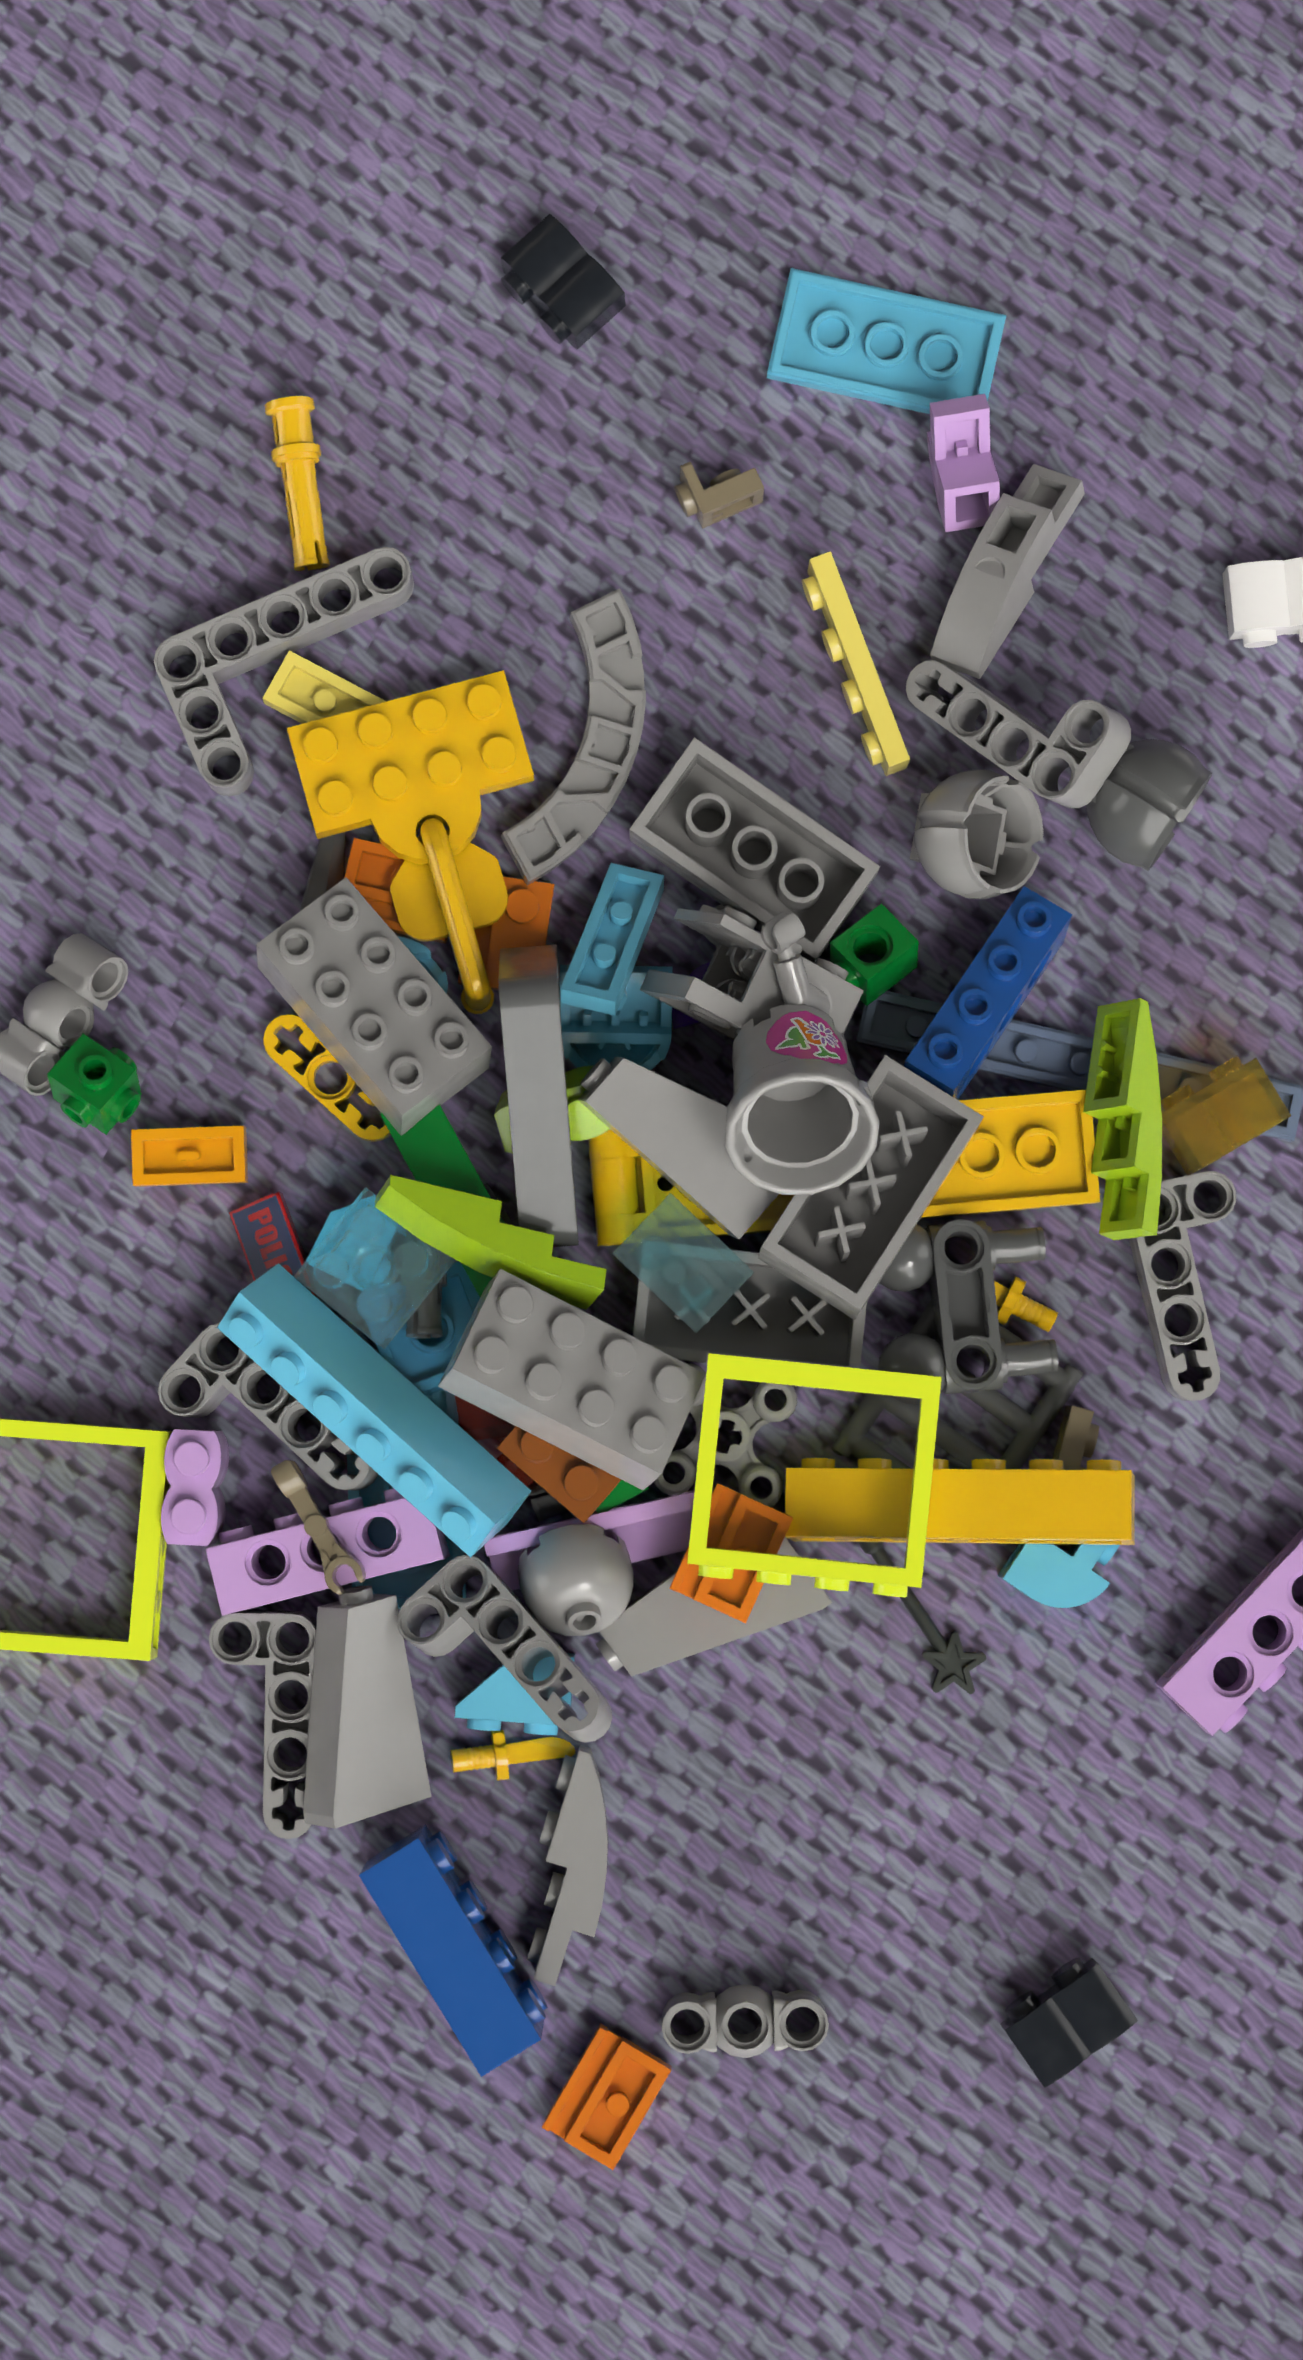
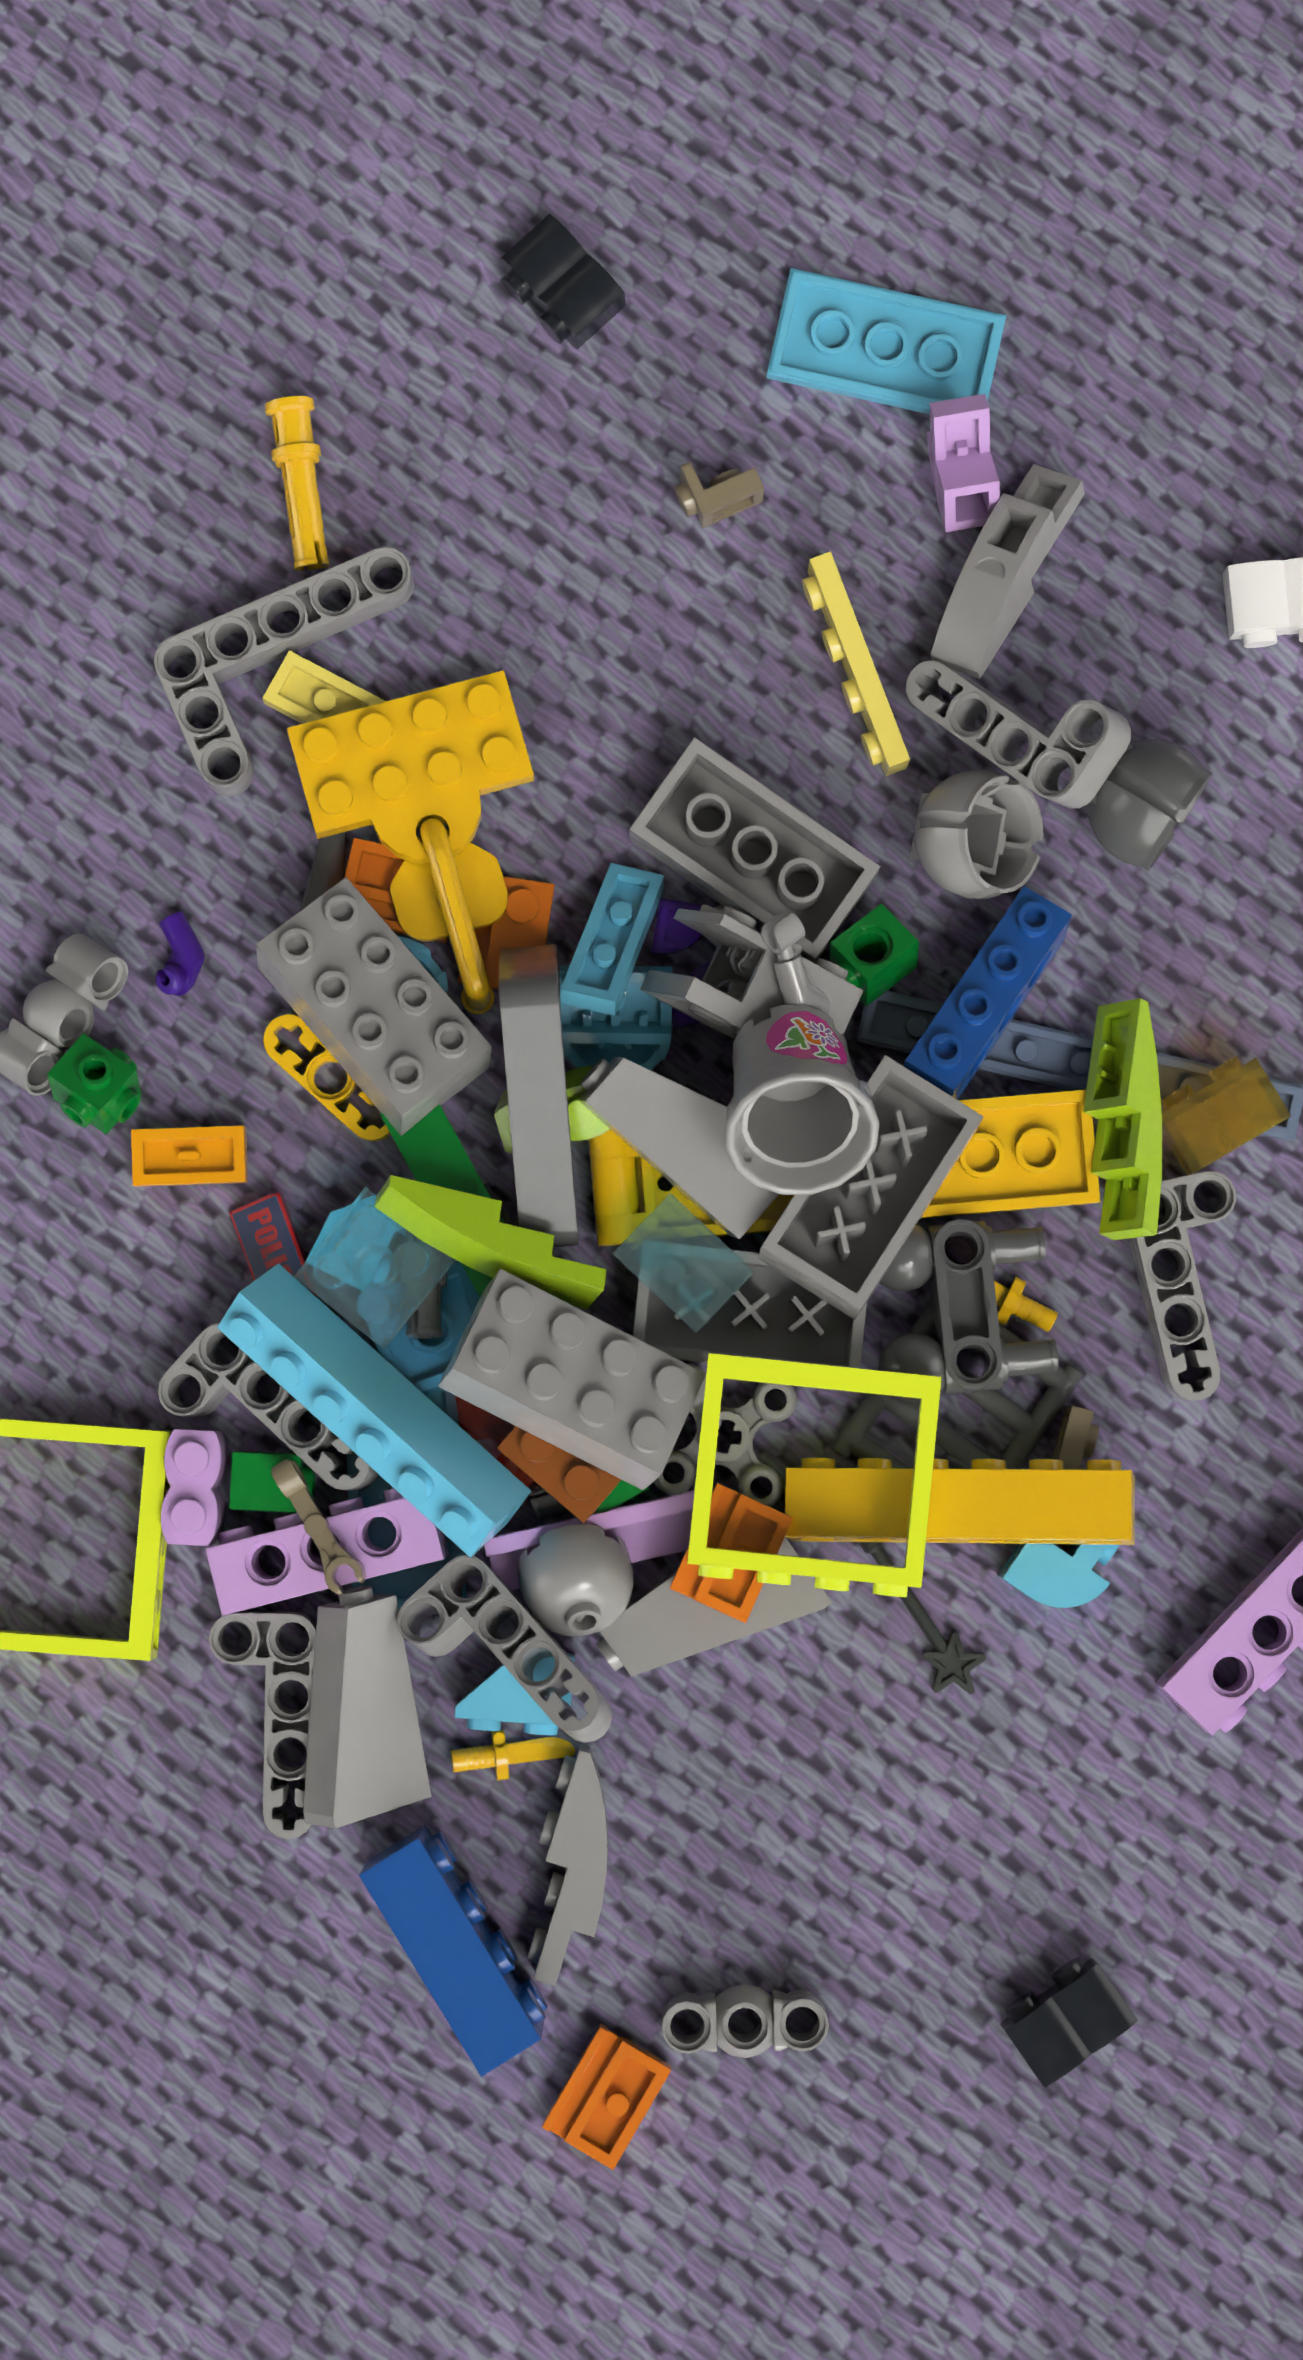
light grey tile [501,588,646,885] -> none
none -> dark purple arm [155,911,205,996]
none -> green brick [229,1451,315,1513]
none -> dark purple tile [651,898,715,955]

